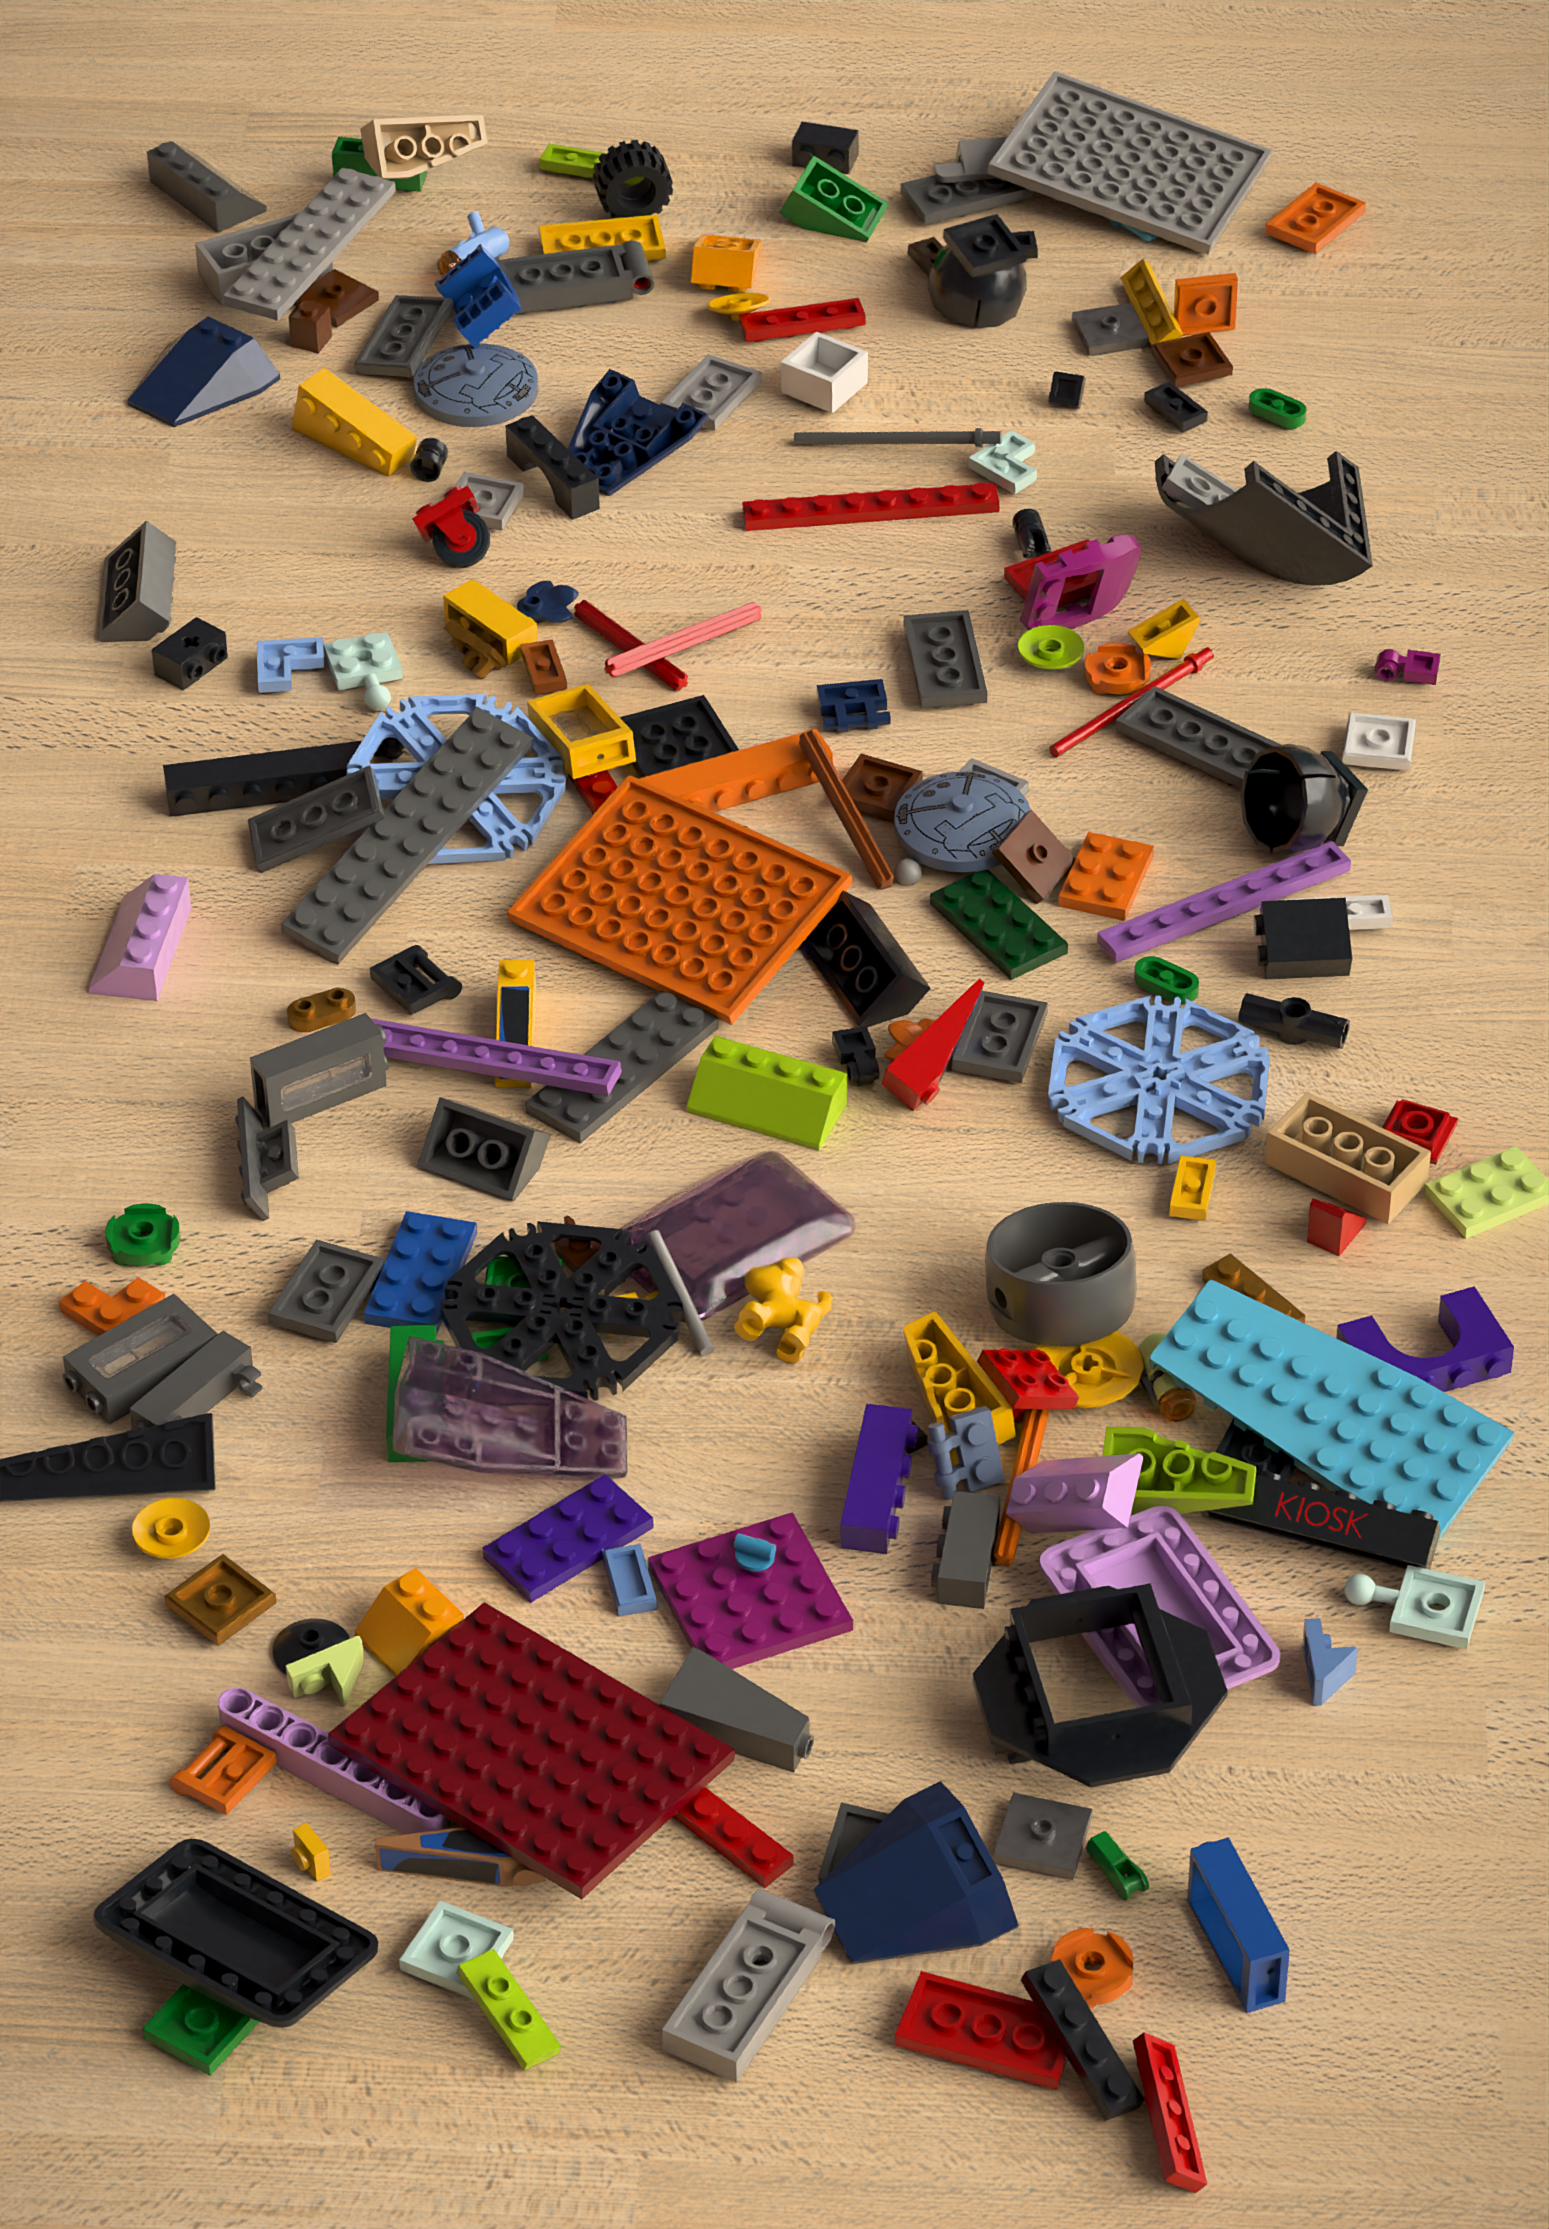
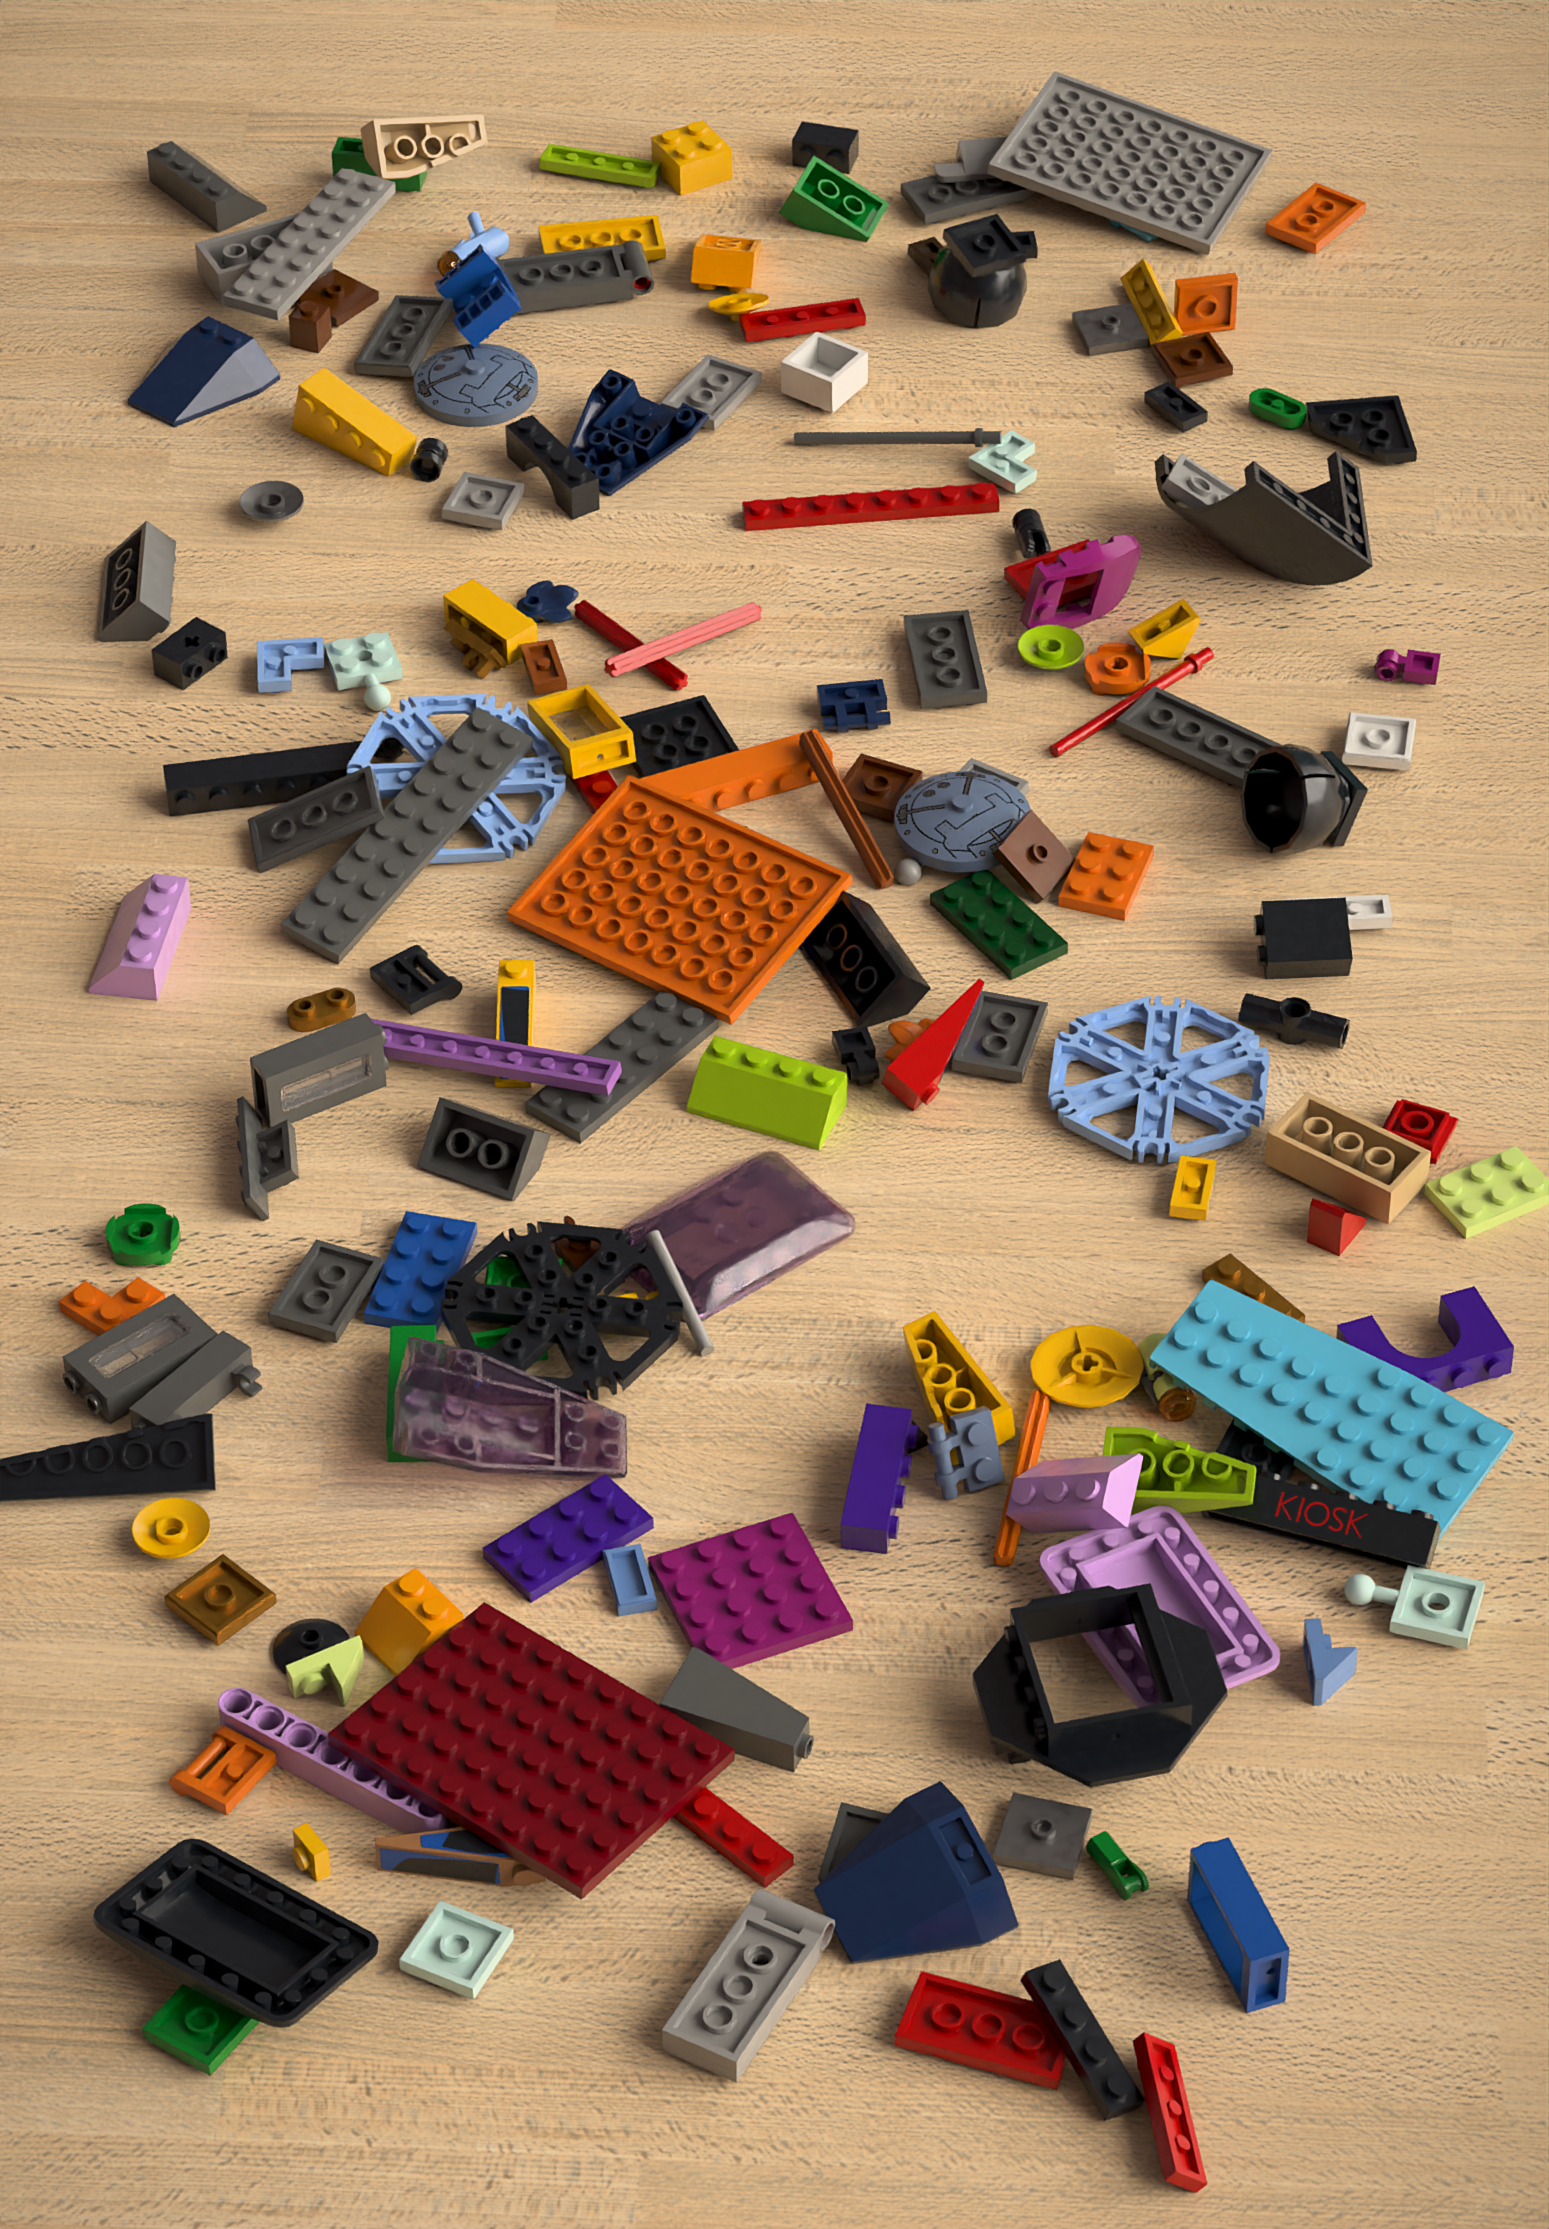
plate [412,485,490,568] -> none
lime plate [456,1948,562,2071] -> none
black tyre [593,140,673,219] -> none
yellow animal [734,1257,833,1363] -> none
dark azure plate [734,1533,776,1572] -> none
dark grey brick [931,1491,1000,1609] -> none
red plate [977,1348,1080,1423] -> none
dark grey cylinder [985,1202,1137,1346] -> none
black plate [1048,371,1086,409] -> none
orange plate [1051,1928,1133,2009] -> none
medium lavender plate [1097,841,1351,963] -> none
green plate [1134,956,1199,1004] -> none
none -> flat silver dish [240,481,304,522]
none -> yellow brick [651,120,732,196]
none -> black plate [1305,395,1417,464]

